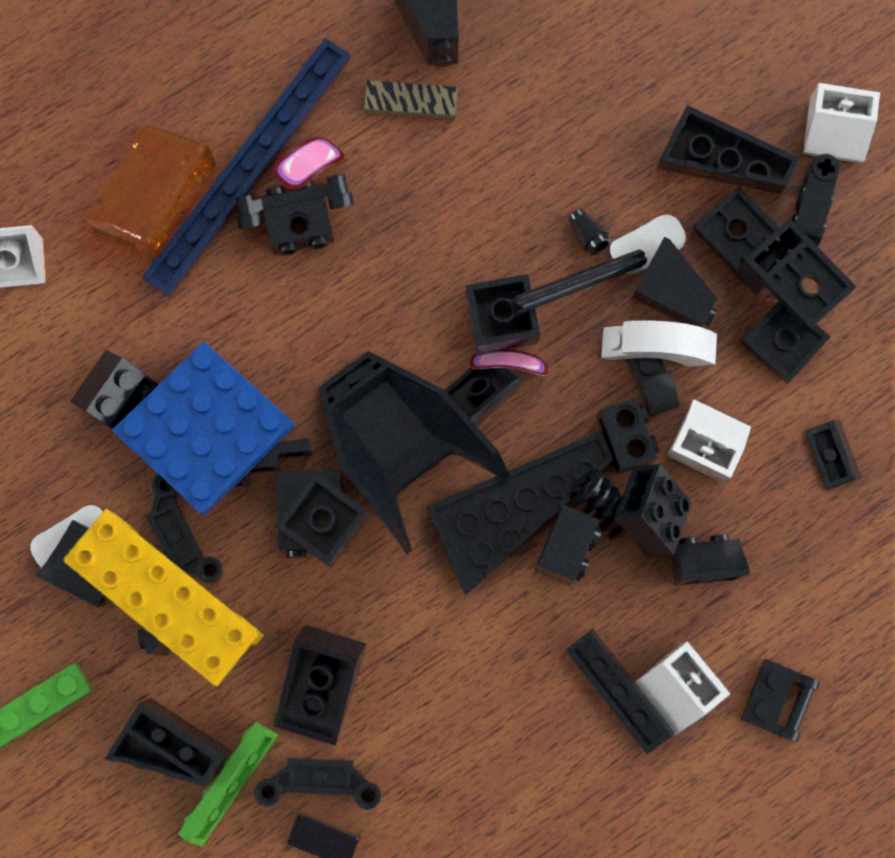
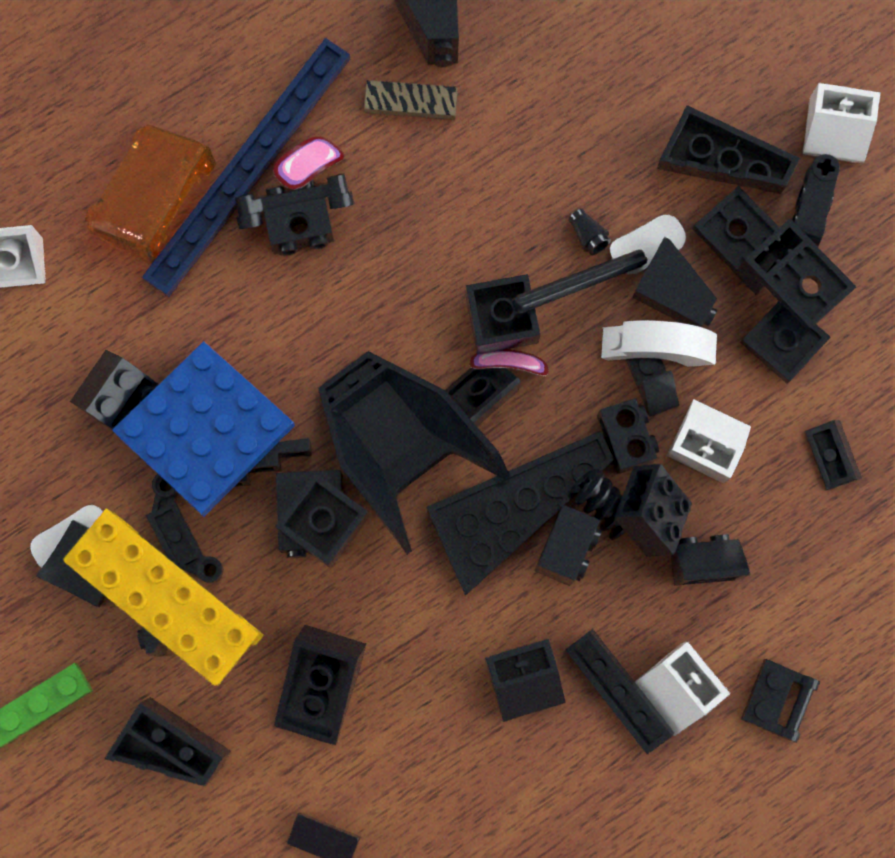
bright green plate [178,722,279,846] -> none
black plate [254,758,382,810] -> none
none -> black slope [484,638,566,722]

